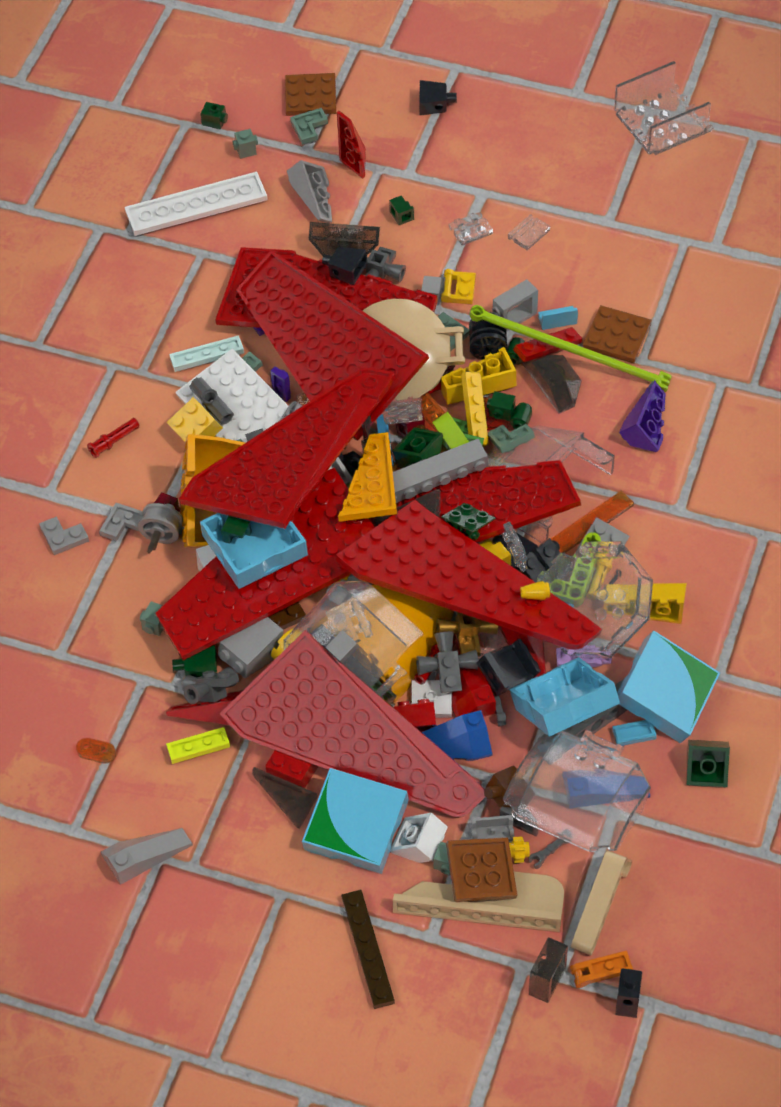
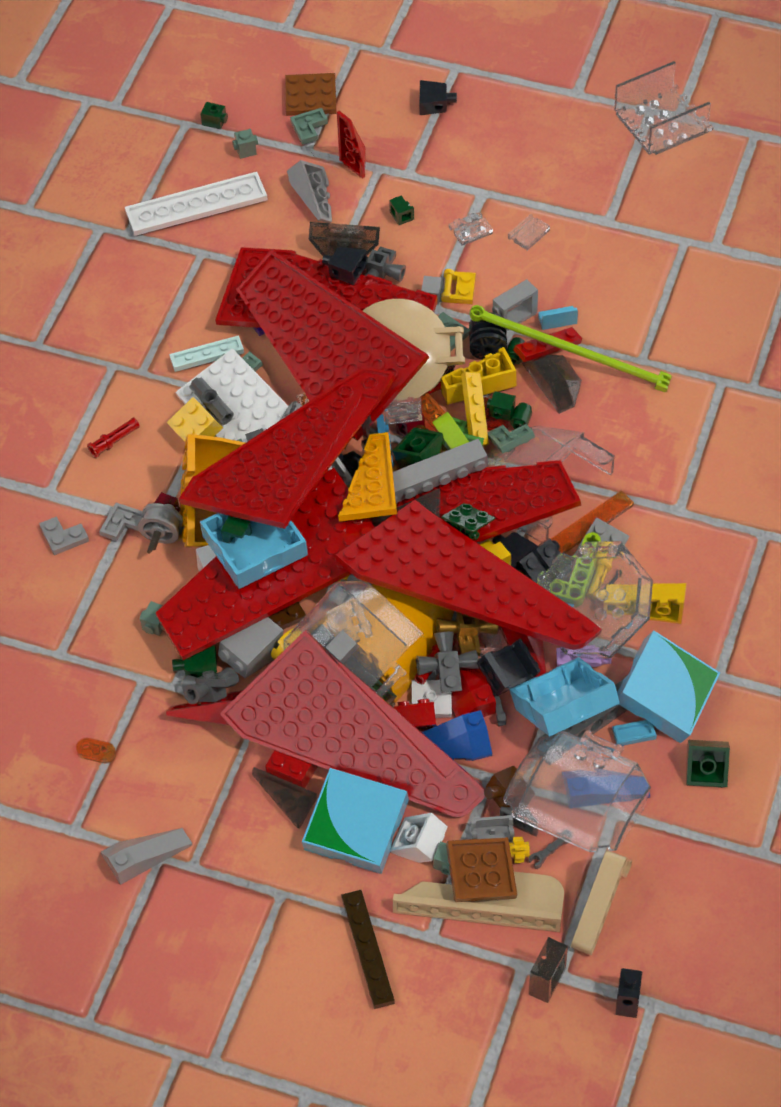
neon yellow plate [166,727,230,764] -> none
dark purple plate [270,366,291,402] -> none
clear plate [502,522,528,571] -> none
yellow cone [520,581,550,600] -> none
orange plate [570,950,633,988] -> none
dark orange plate [583,305,652,363] -> none
dark purple wedge [619,380,666,452] -> none

